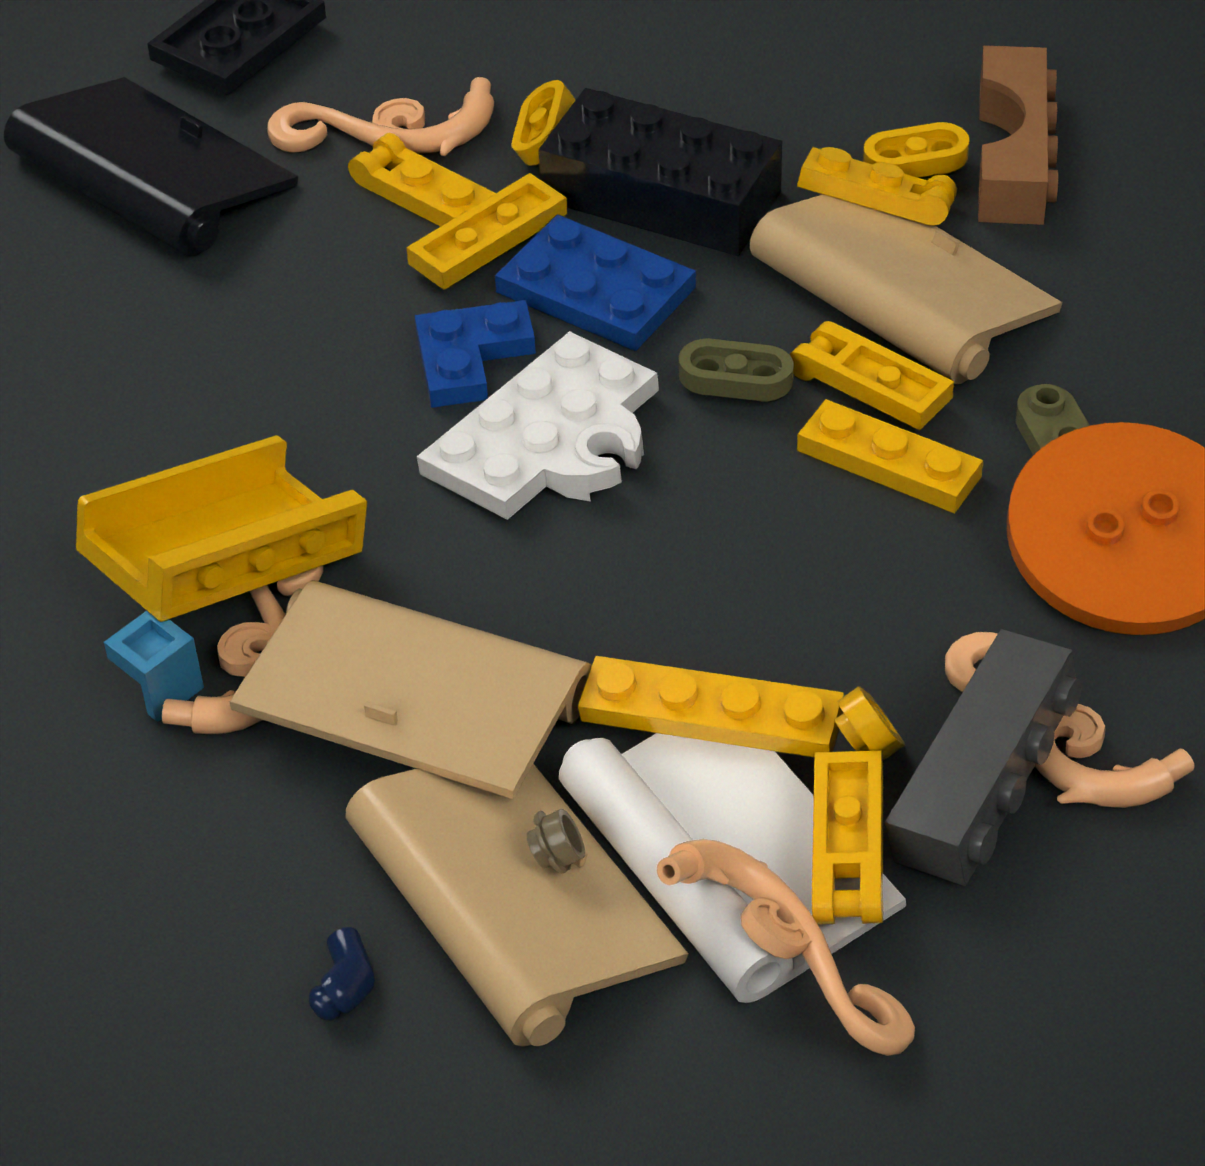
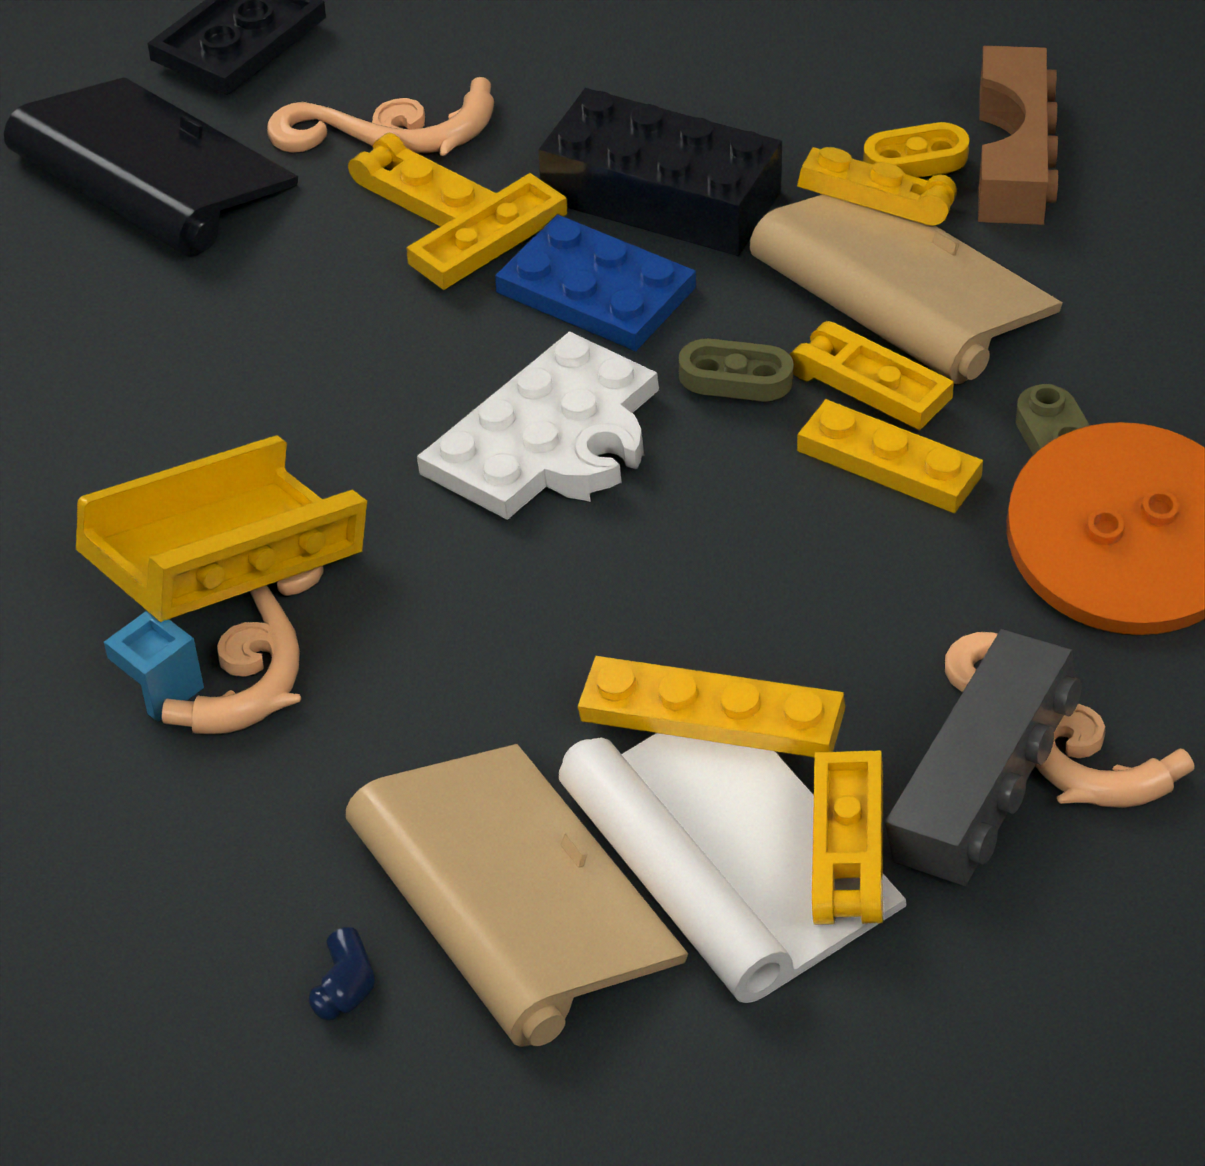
tan door [229,580,591,799] -> none
blue plate [415,300,536,408] -> none
yellow plate [511,80,575,166] -> none
dark tan plate [527,809,585,874] -> none
light nougat plant [657,839,915,1056] -> none
yellow plate [834,686,905,760] -> none

